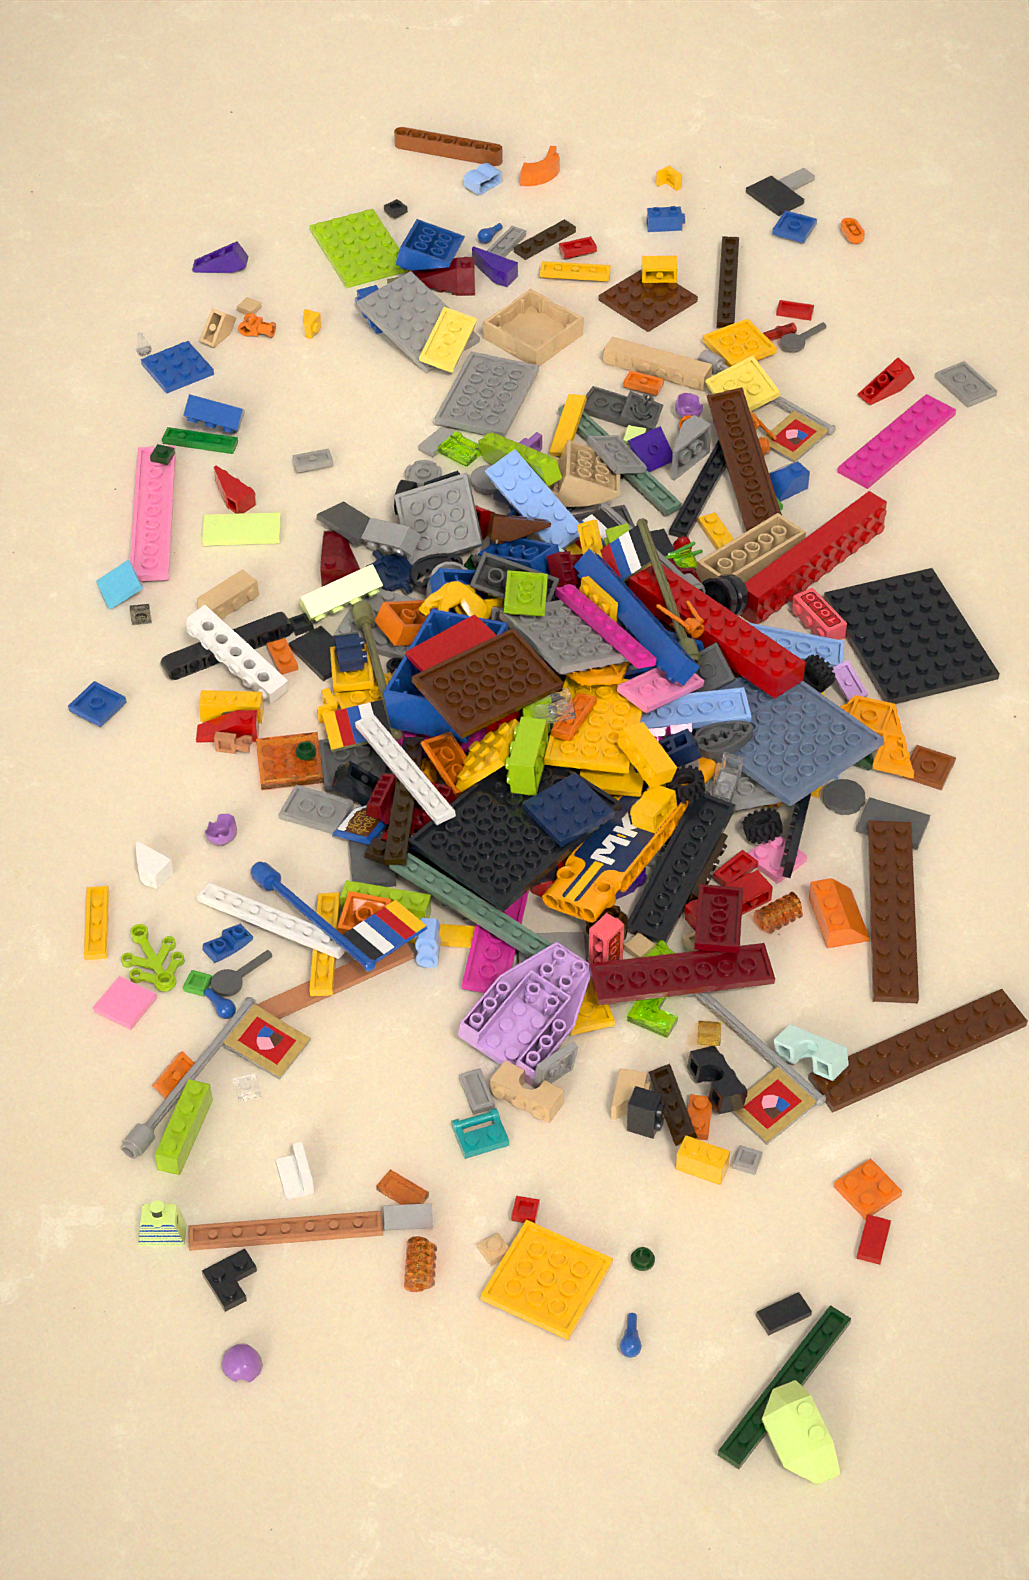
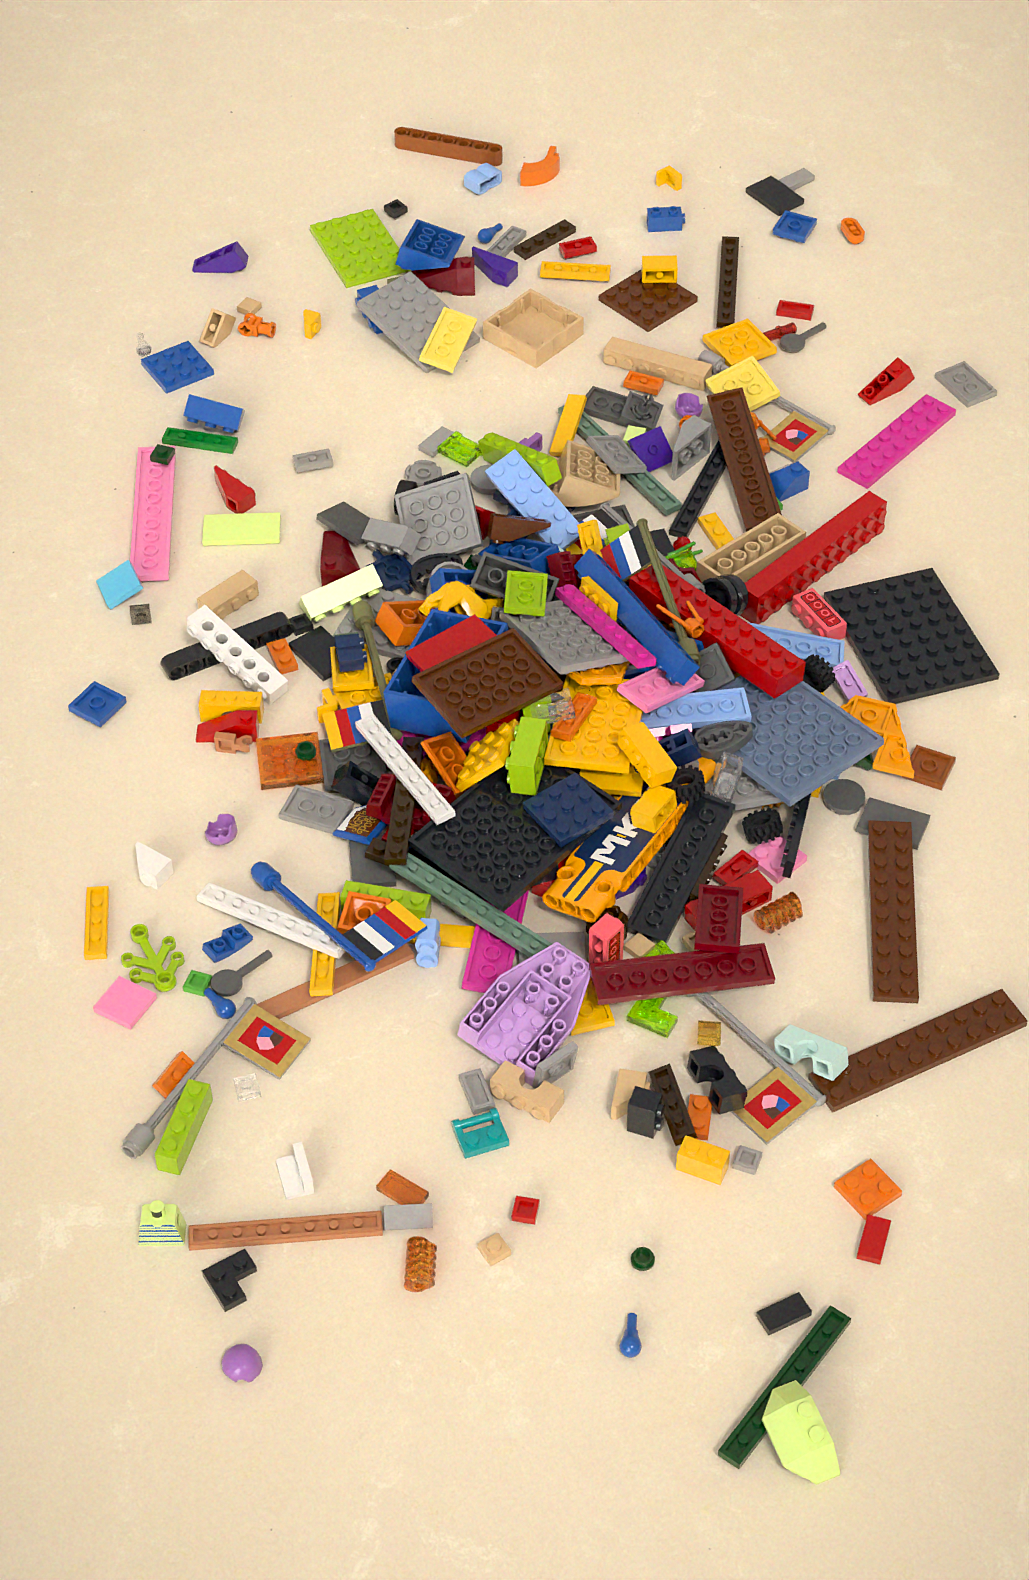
light grey plate [434,351,539,437] -> none
yellow plate [481,1220,613,1340] -> none
orange slope [809,878,870,948] -> none

